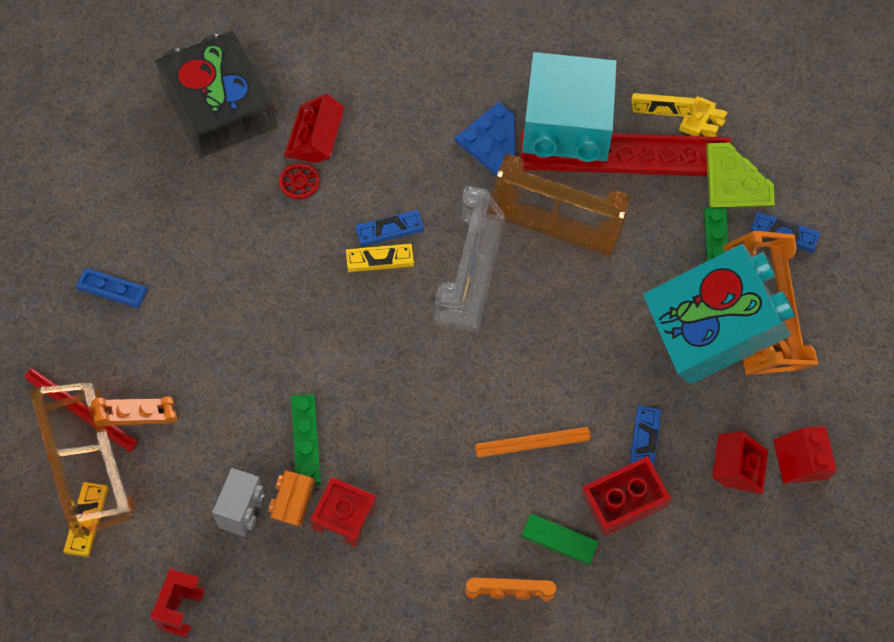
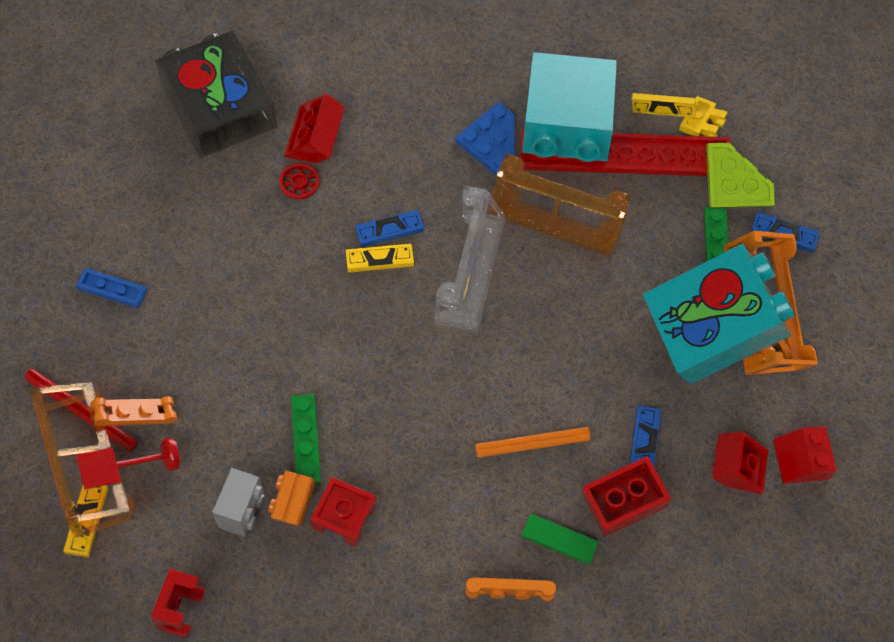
none -> red piece [75,437,180,490]

